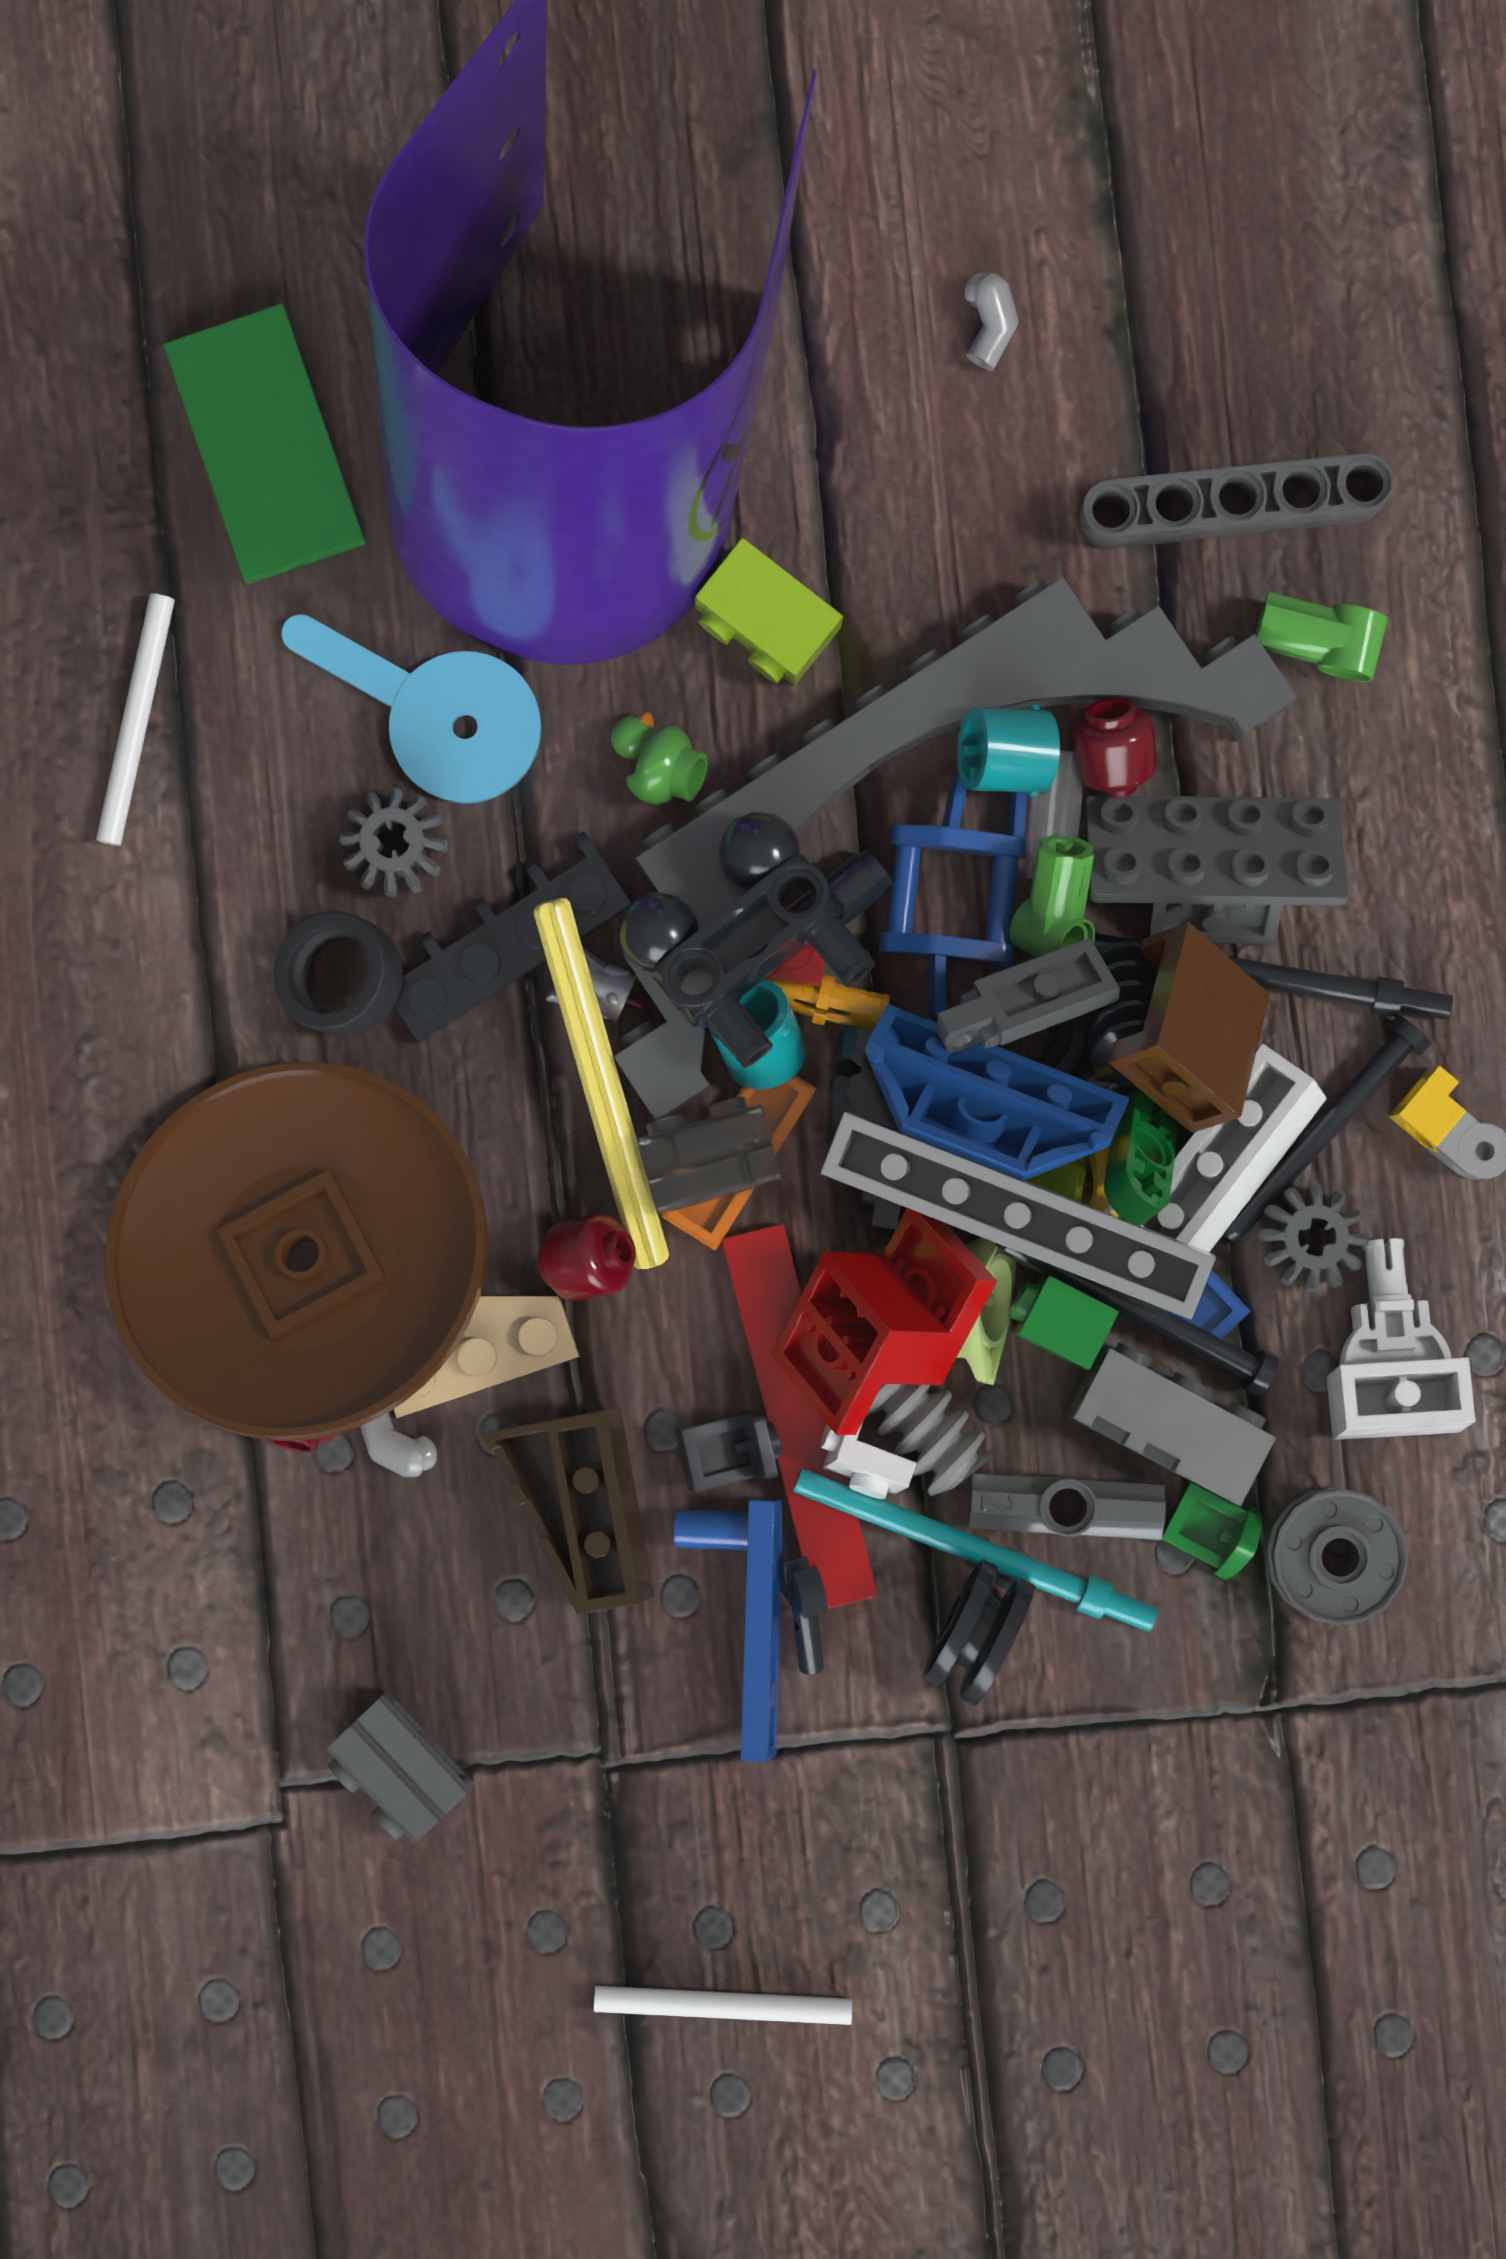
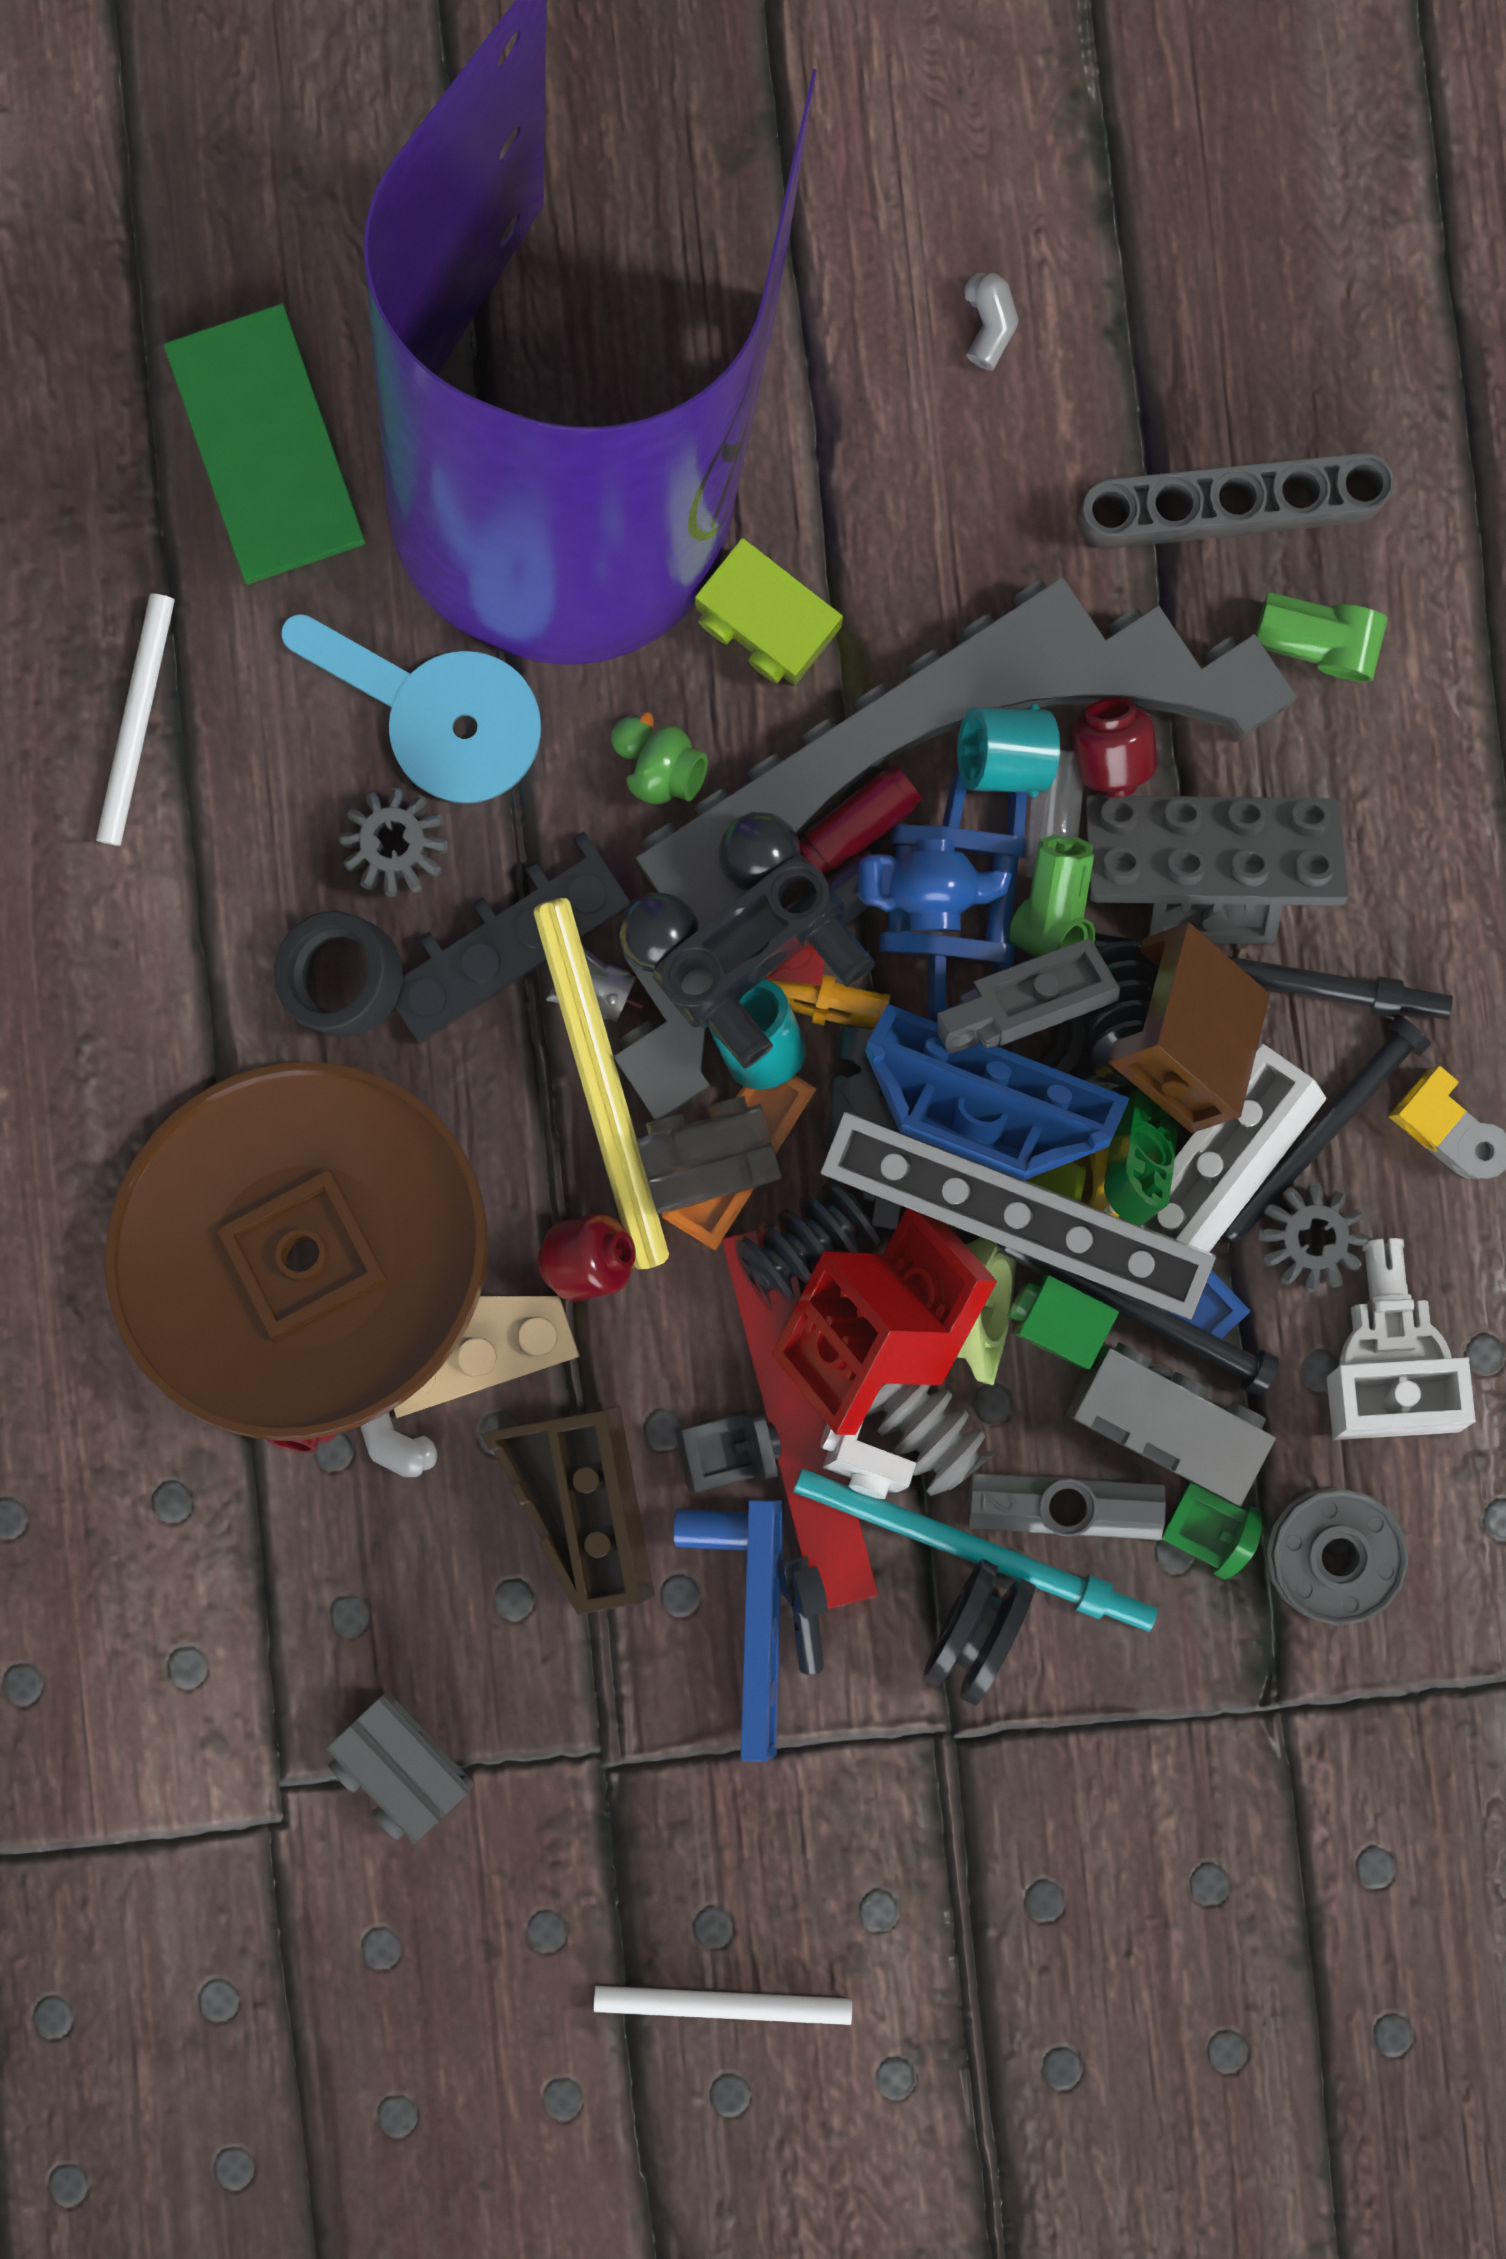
none -> black piece [734,1181,881,1312]
none -> dark red piece [799,764,923,877]
none -> blue piece [858,839,1012,932]

